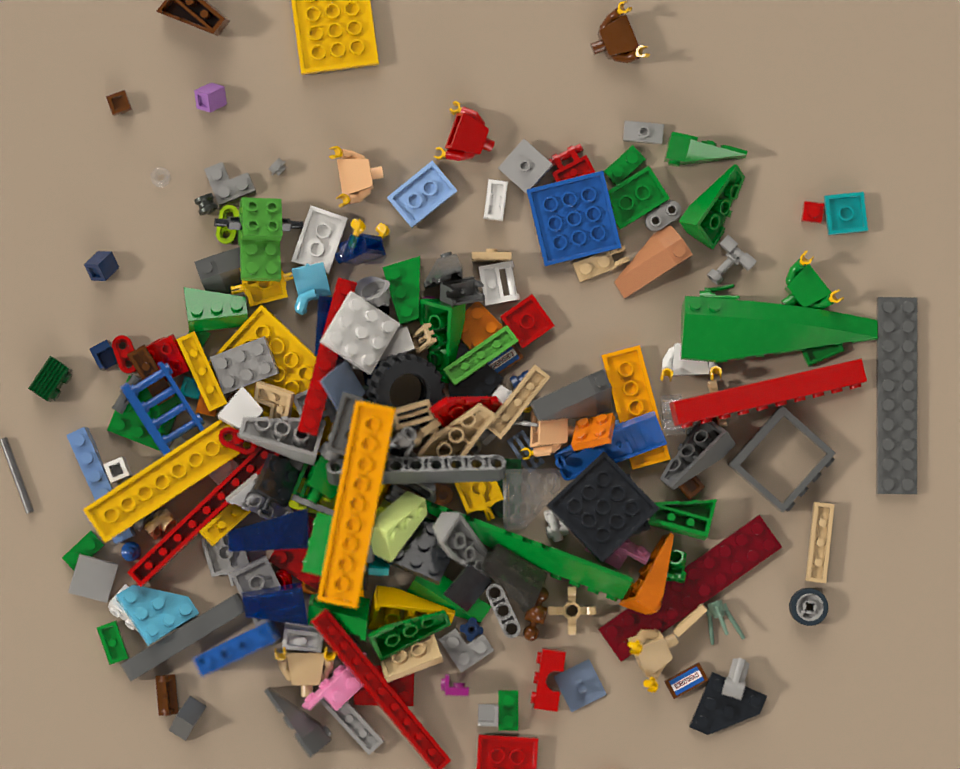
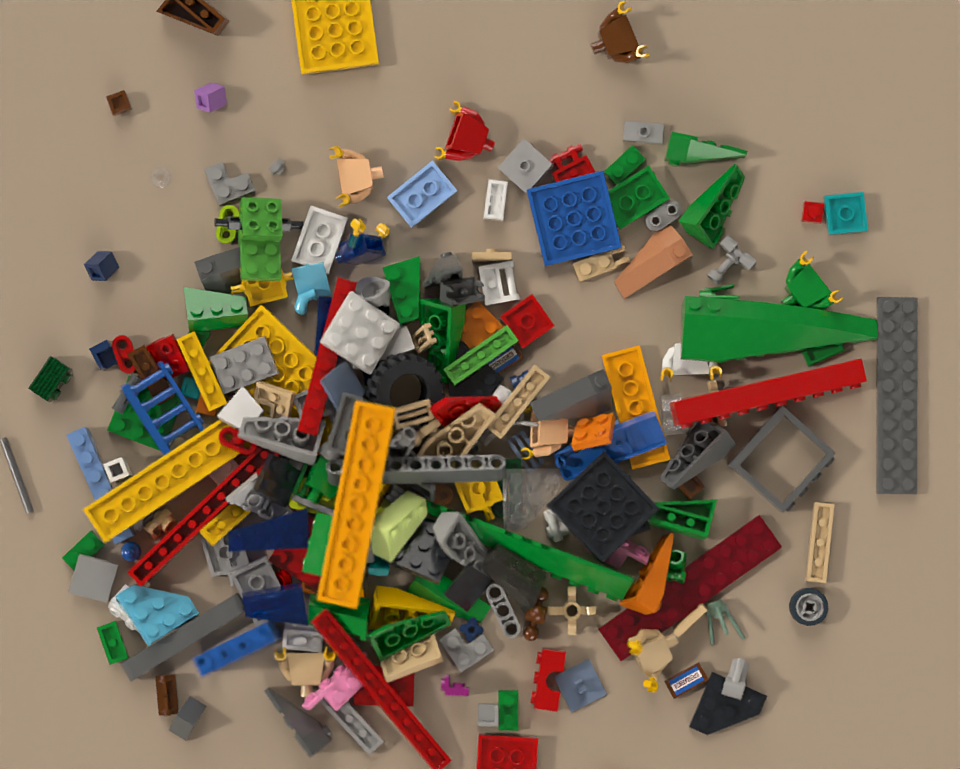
pearl dark grey wheel [194,193,218,215] -> none

